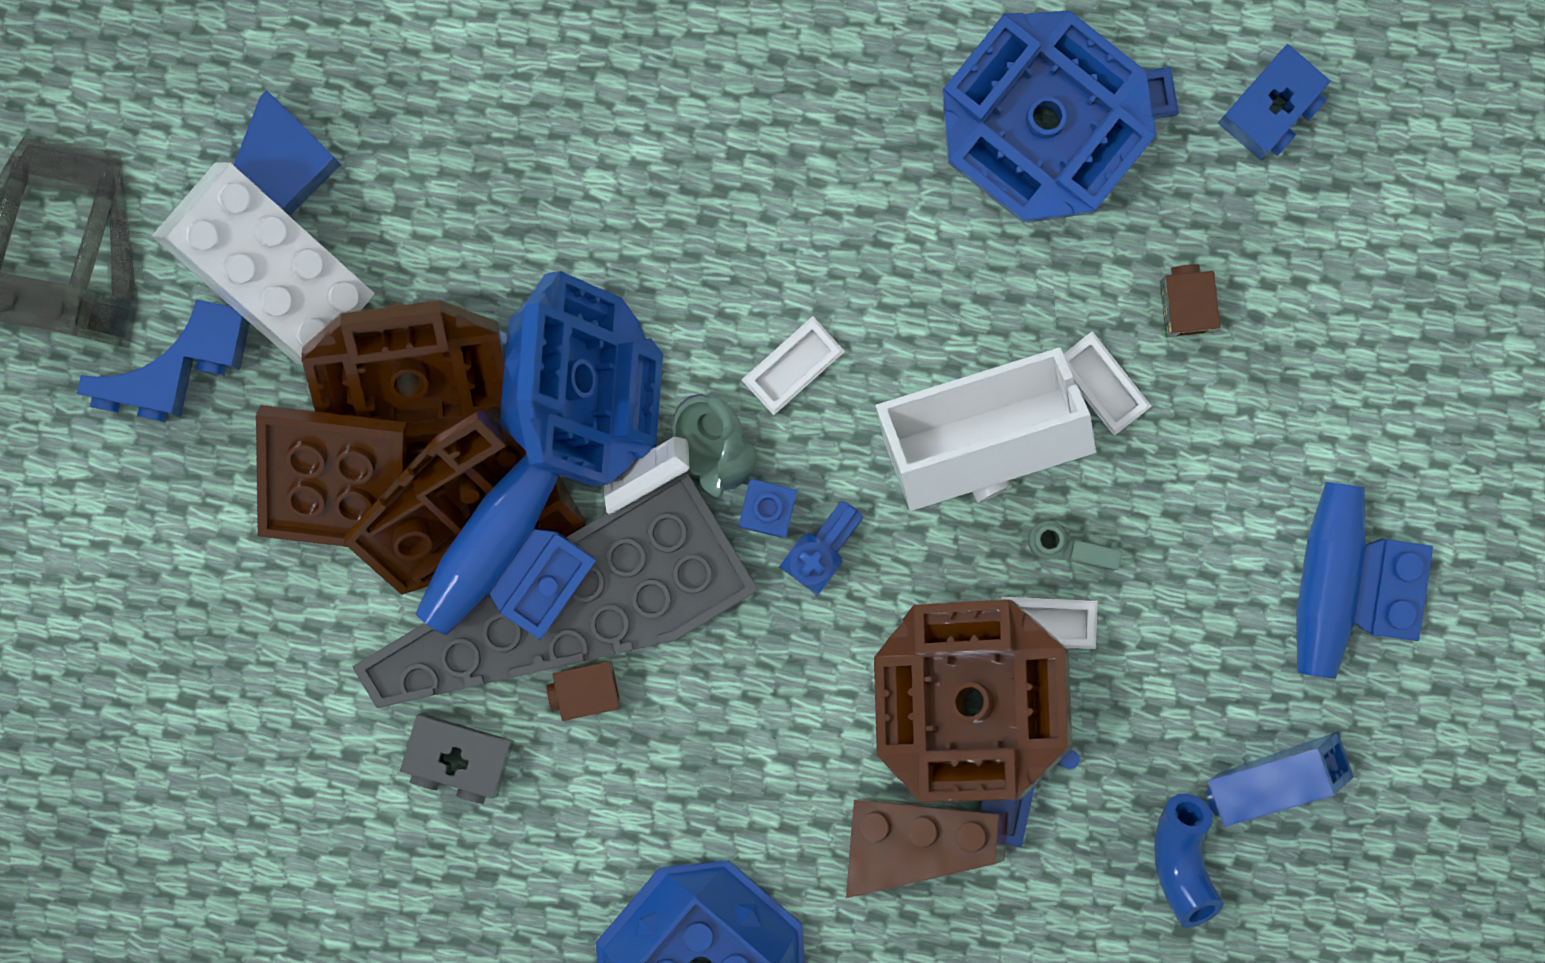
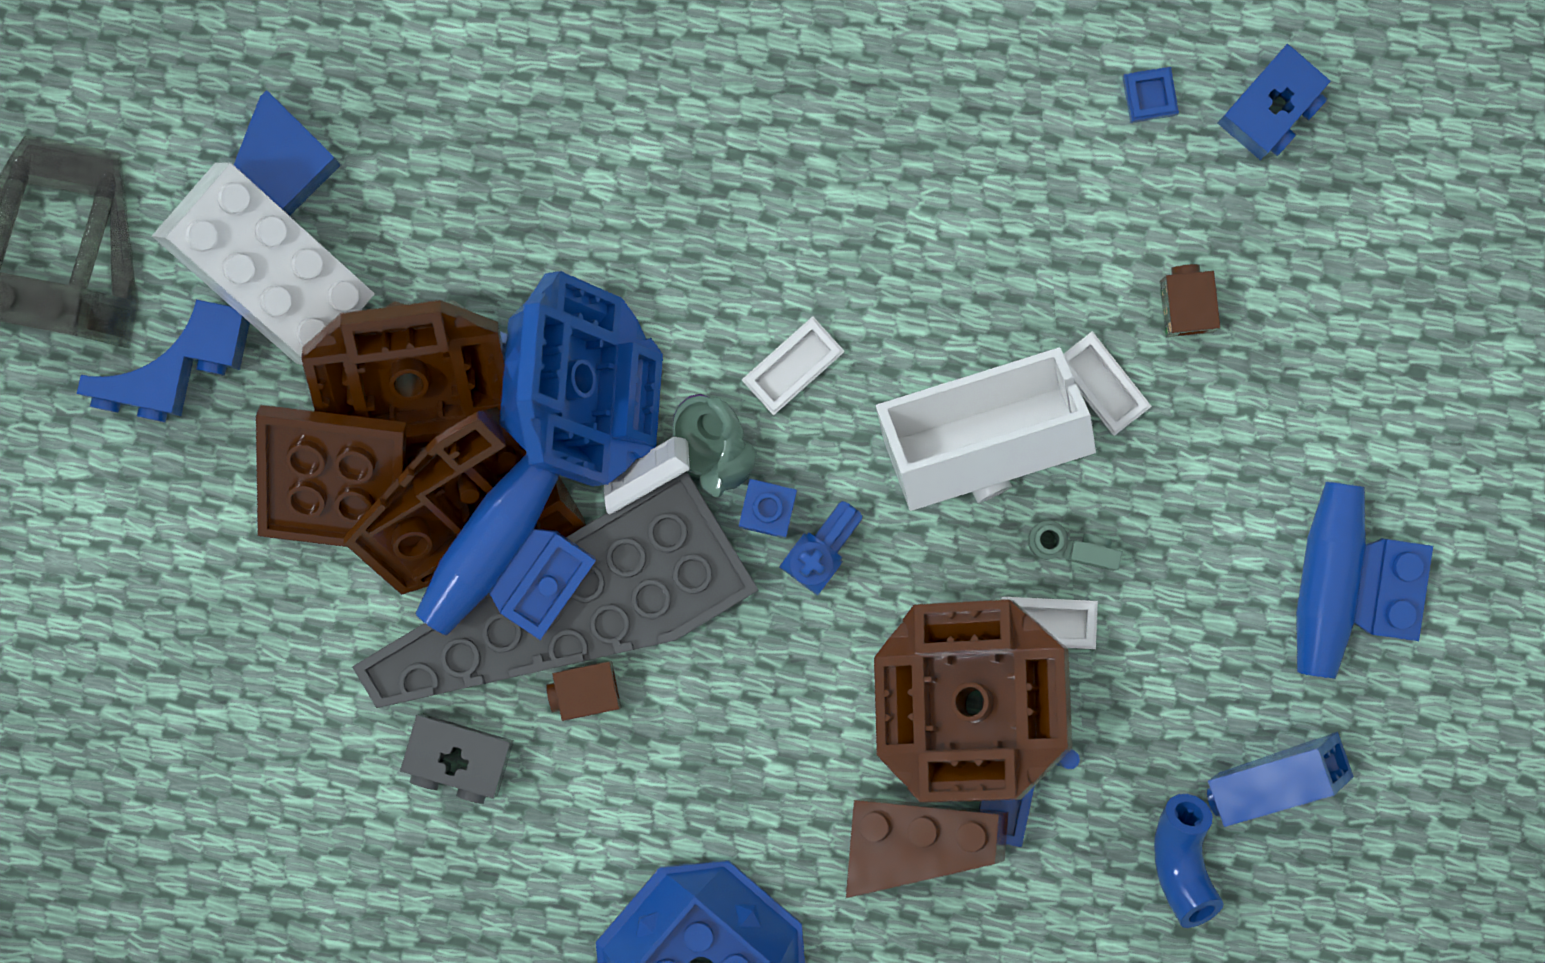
blue piece [942,11,1156,223] -> none

